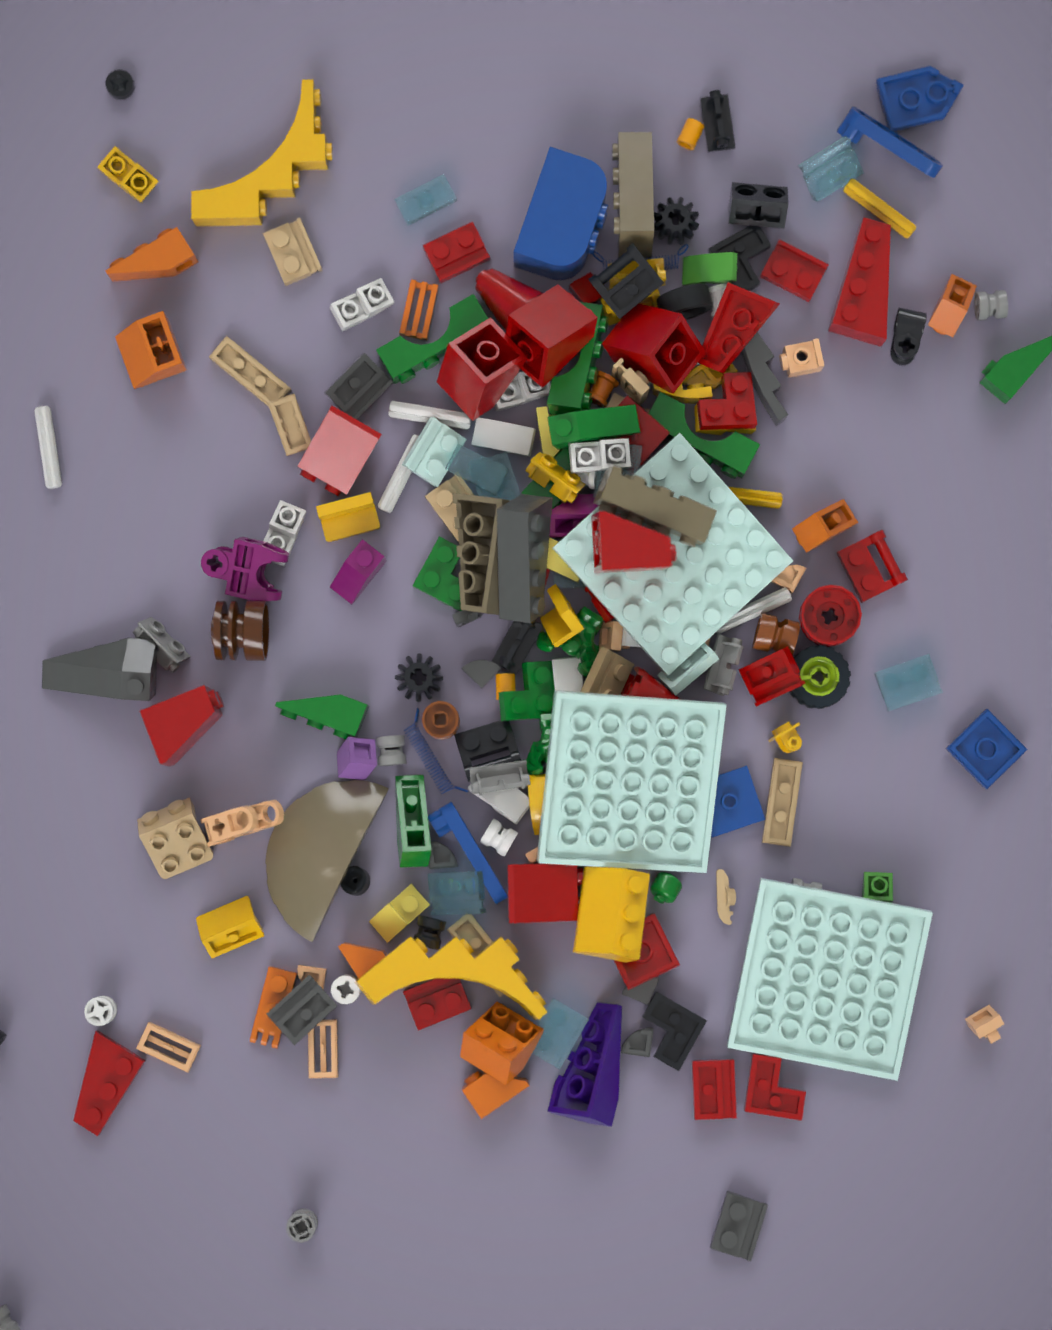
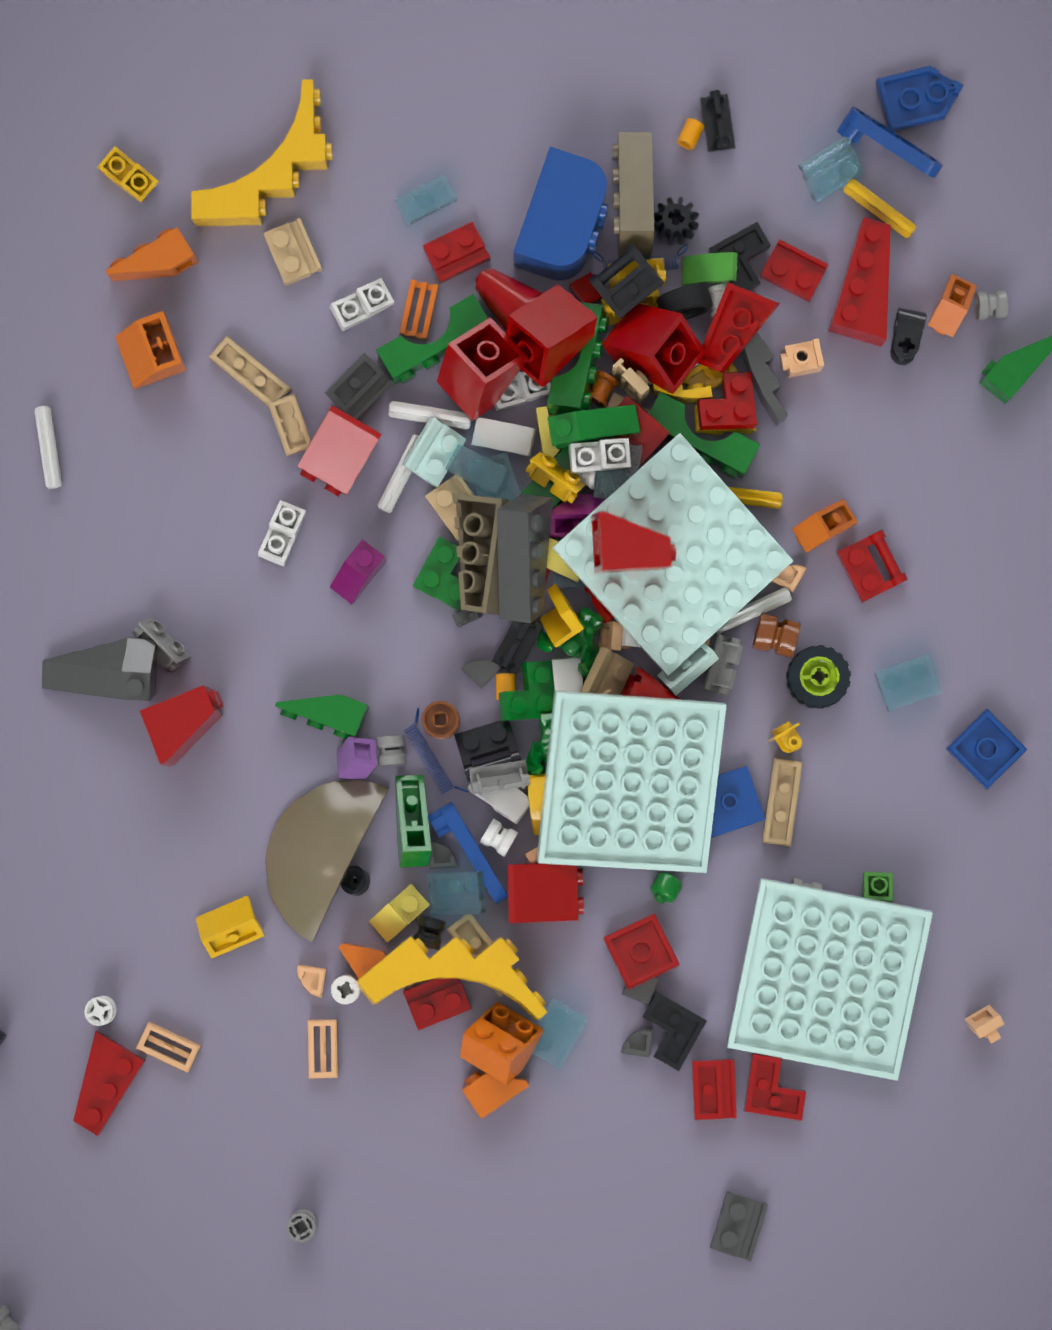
black tile [105,70,135,100] -> none
tan bracket [137,797,213,879] -> none
light nougat piece [200,800,284,847] -> none
magenta piece [201,537,289,601] -> none
reddish brown wheel [211,601,269,661] -> none
orange hinge [249,966,297,1049] -> none
dark grey plate [266,974,338,1045] -> none
yellow panel [316,492,381,542] -> none
black gear [395,653,443,702] -> none
dark purple wedge [547,1003,622,1127] -> none
yellow slope [573,866,650,963] -> none
dark tan wedge [593,465,717,547] -> none
tan piece [716,869,736,925] -> none
black brick [729,182,789,228] -> none
red plate [738,646,806,707] -> none
red wheel [798,585,862,647] -> none

